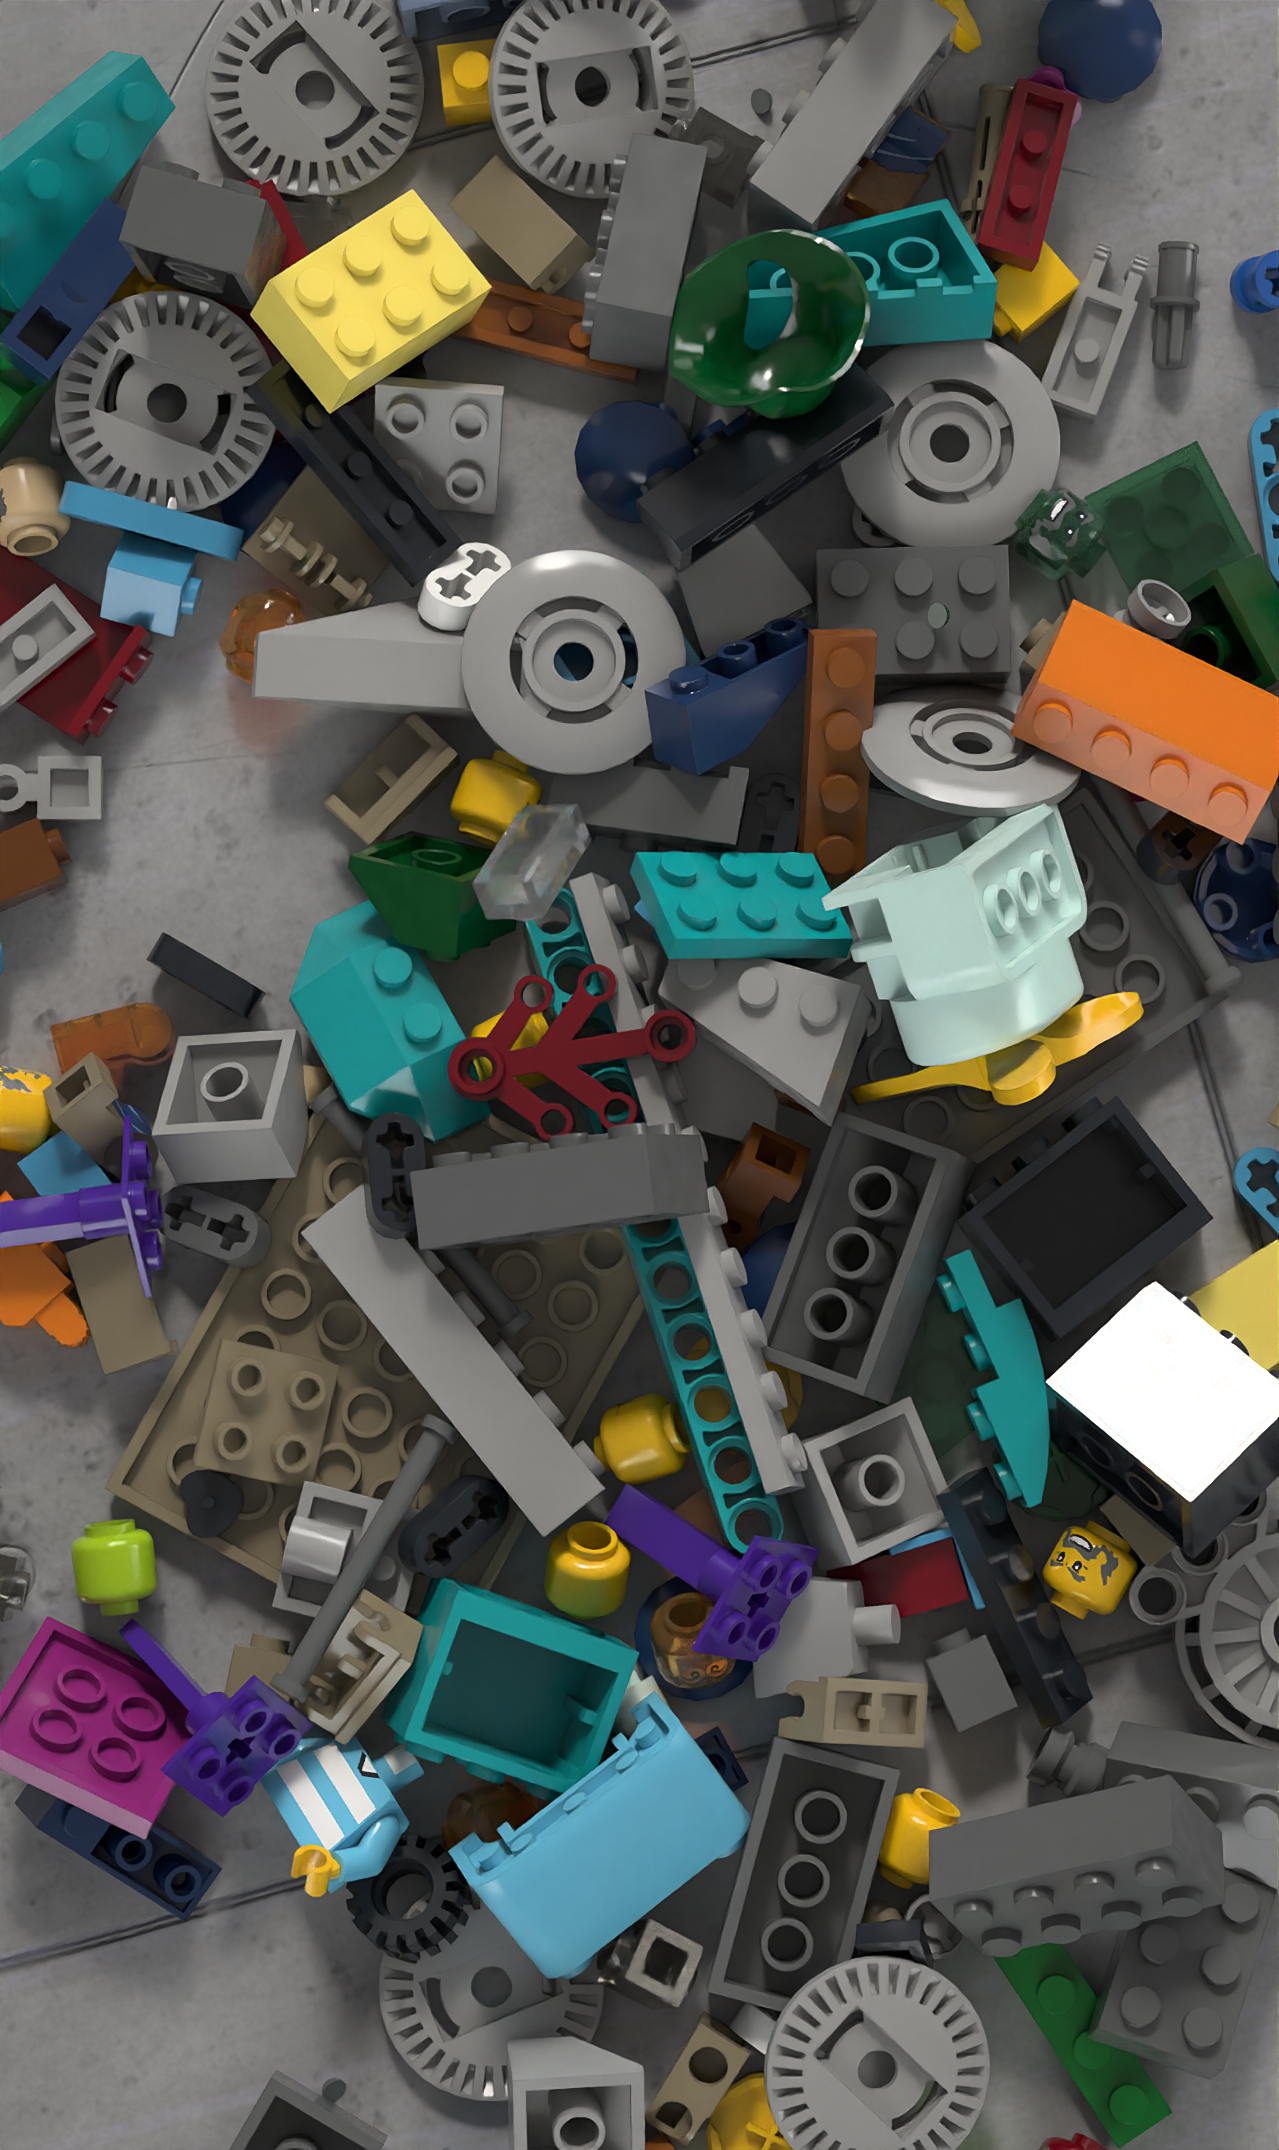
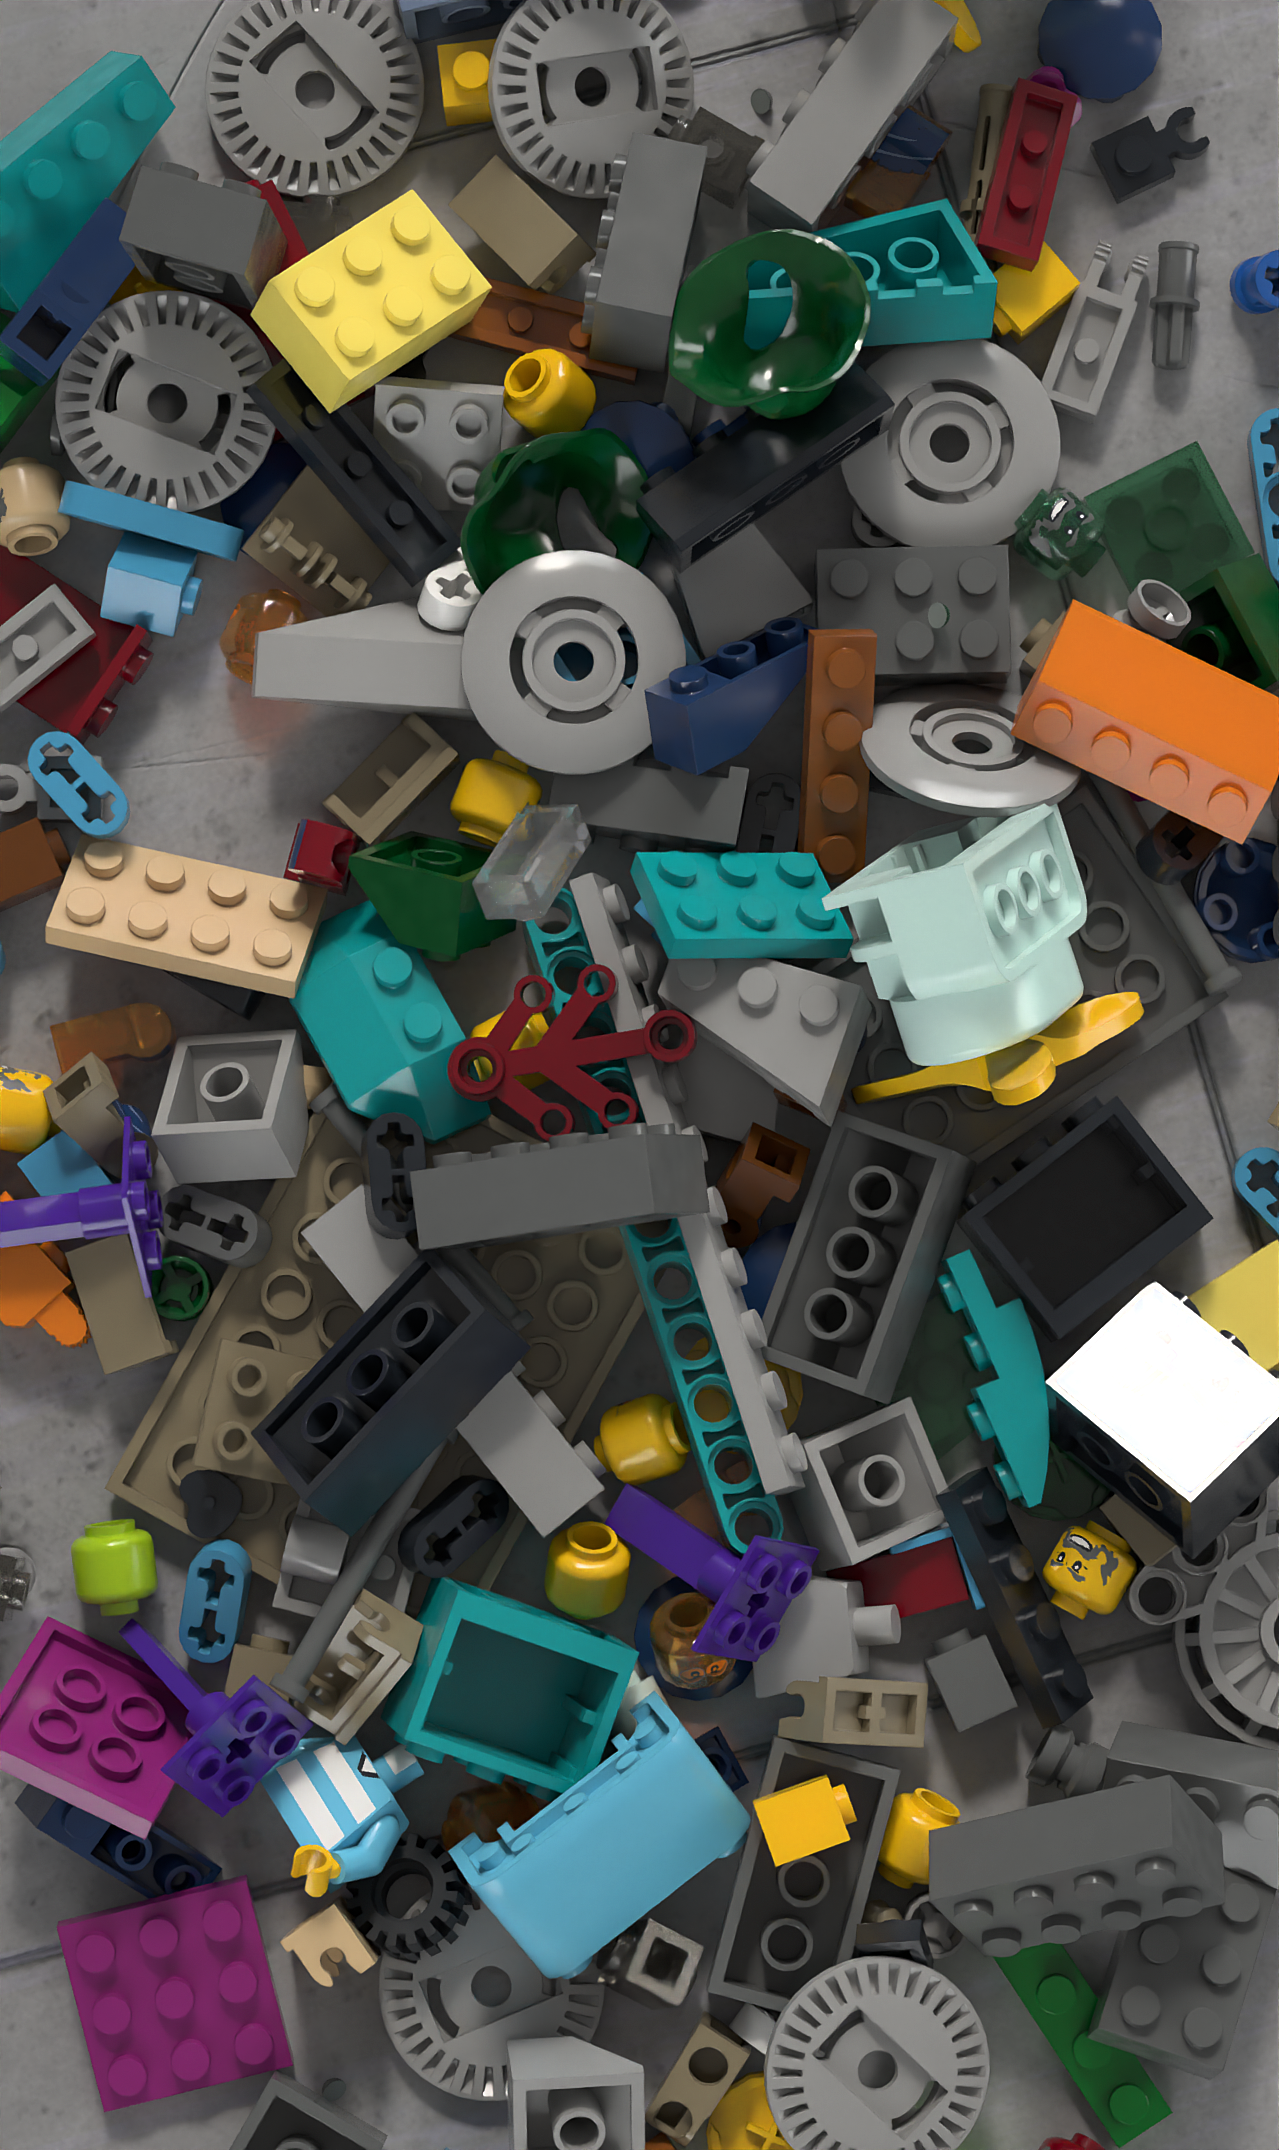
none -> dark azure beam [27,731,130,839]
none -> tan plate [45,834,328,999]
none -> magenta plate [56,1875,294,2113]
none -> dark green wheel [152,1256,214,1322]
none -> dark azure beam [179,1539,252,1663]
none -> black slope [251,1249,532,1537]
none -> tan hinge [280,1895,381,1987]
none -> dark red leg [283,819,361,896]
none -> dark green piece [460,428,653,595]
none -> yellow head [504,348,597,438]
none -> yellow brick [752,1774,857,1867]
none -> black plate [1090,107,1210,204]

